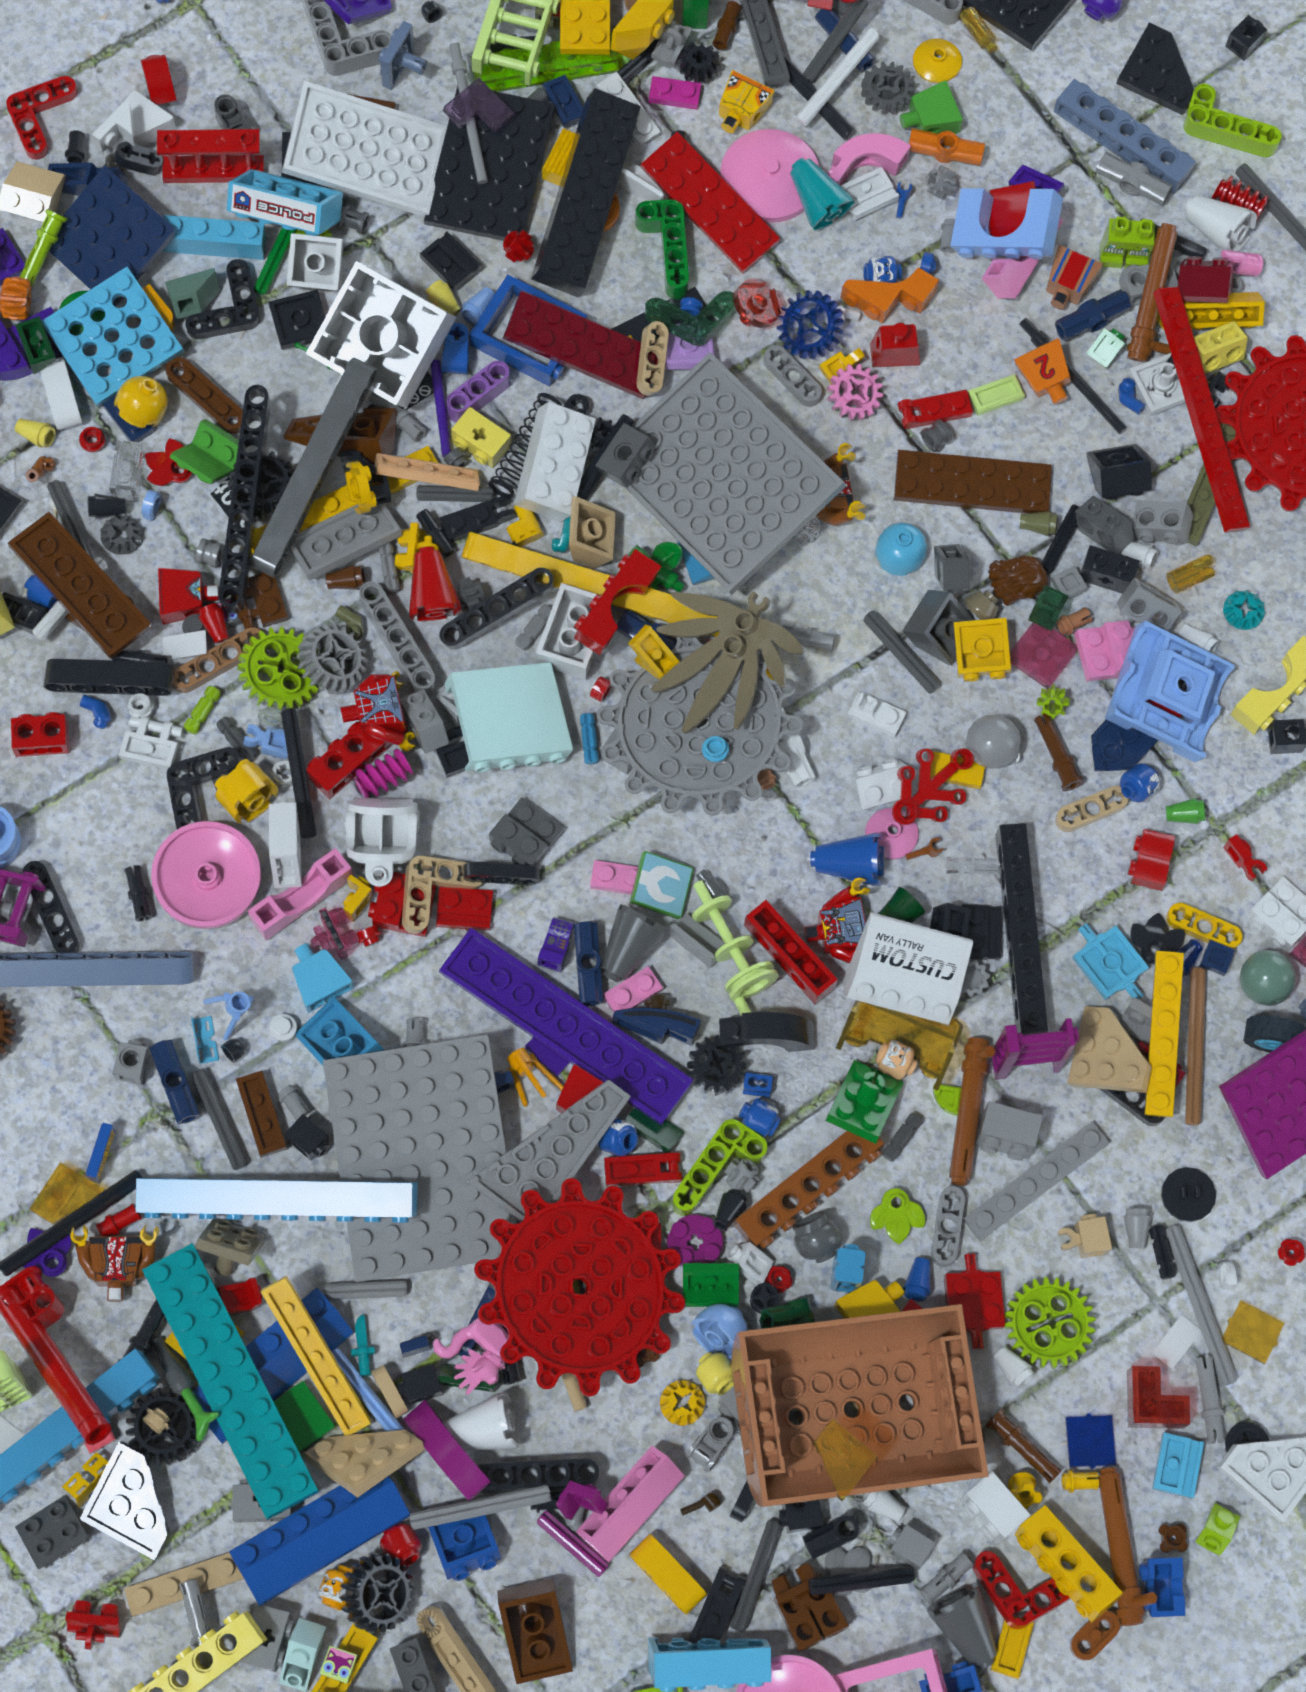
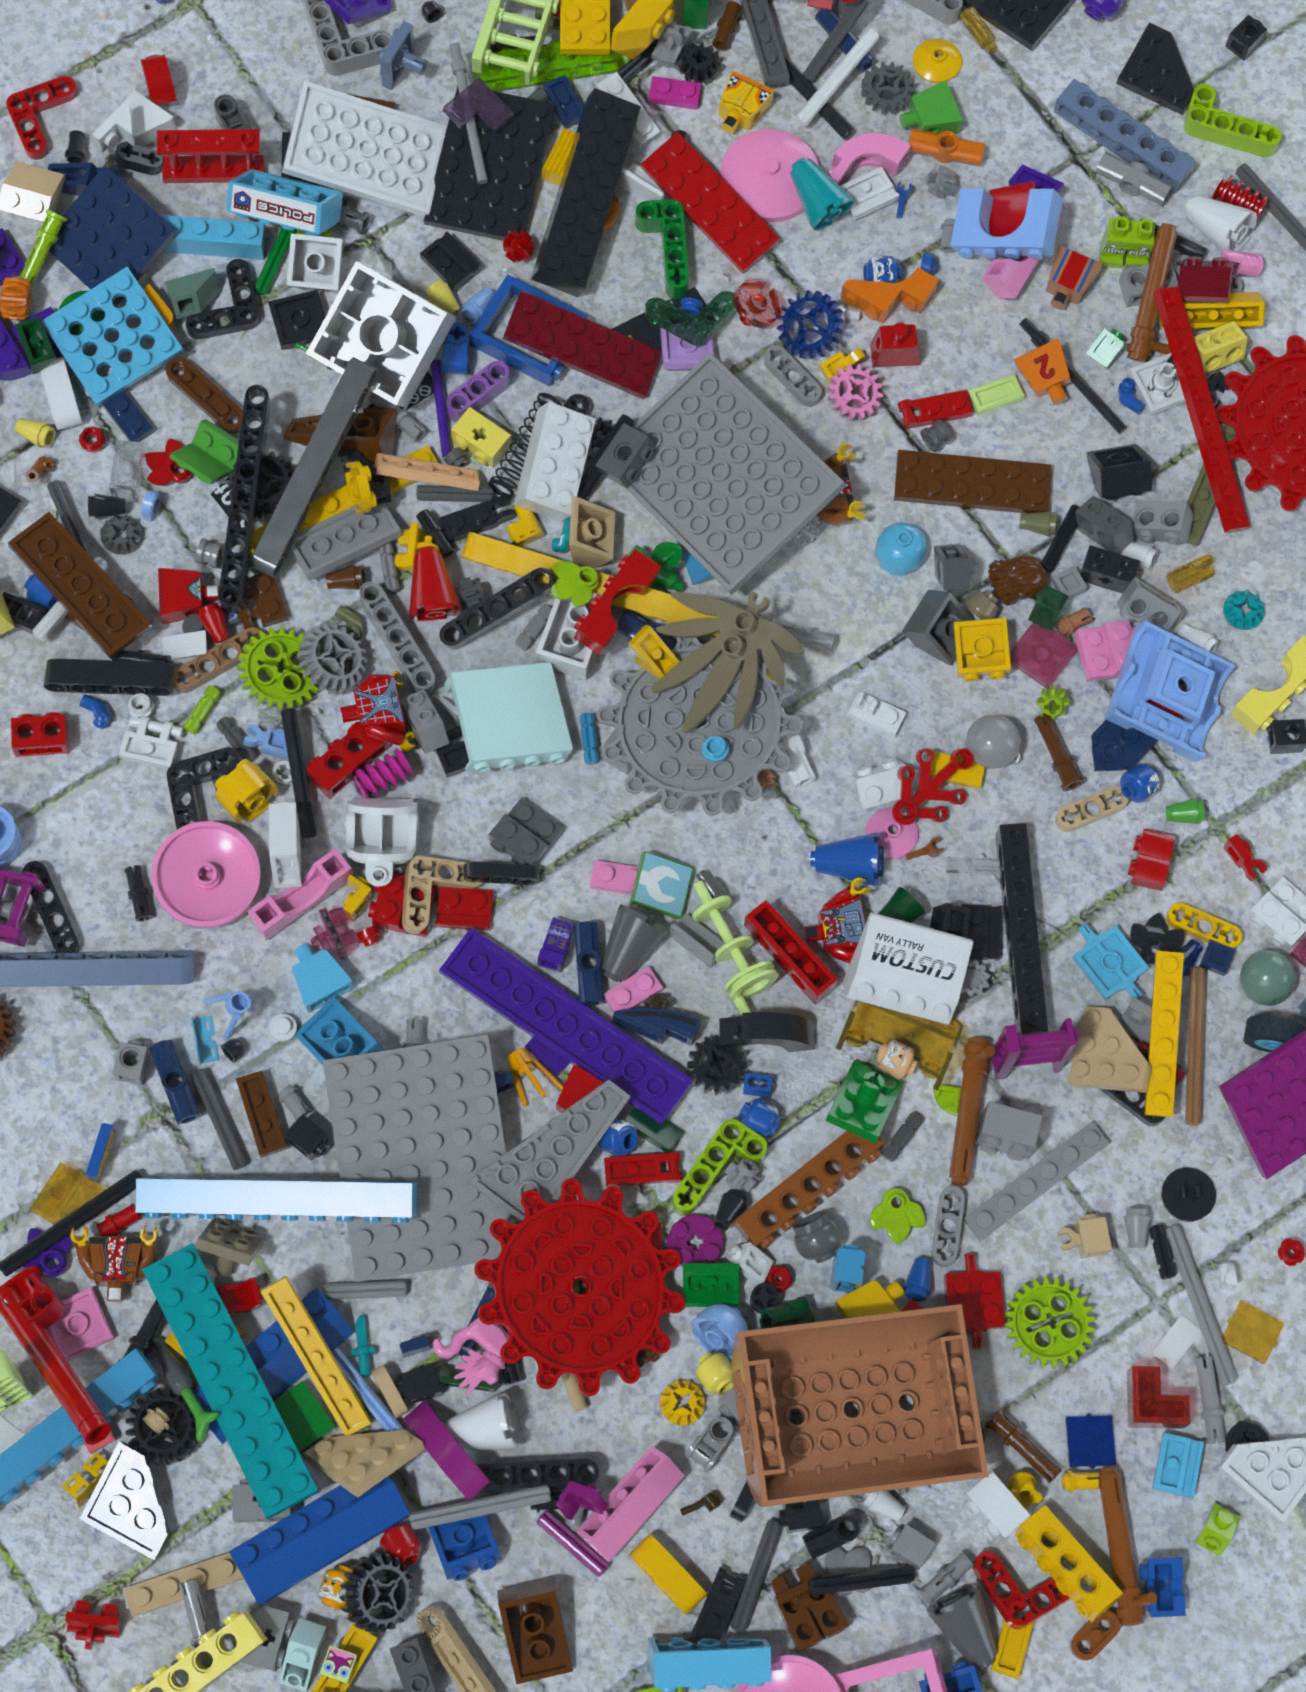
dark grey hinge [15,1495,90,1569] -> none
yellow cylinder [114,376,168,428] -> none
red axle [590,676,612,702] -> none
tan beam [637,321,669,396] -> none
clear yellow wing [813,1419,878,1501] -> none
dark grey axle [863,611,940,694] -> none
white cone [994,1346,1035,1389] -> none
dark blue piece [1055,289,1131,342] -> none
reddish brown plate [1158,1524,1188,1553] -> none
none -> bright pink tile [47,1287,115,1361]
none -> lime plate [550,561,599,607]

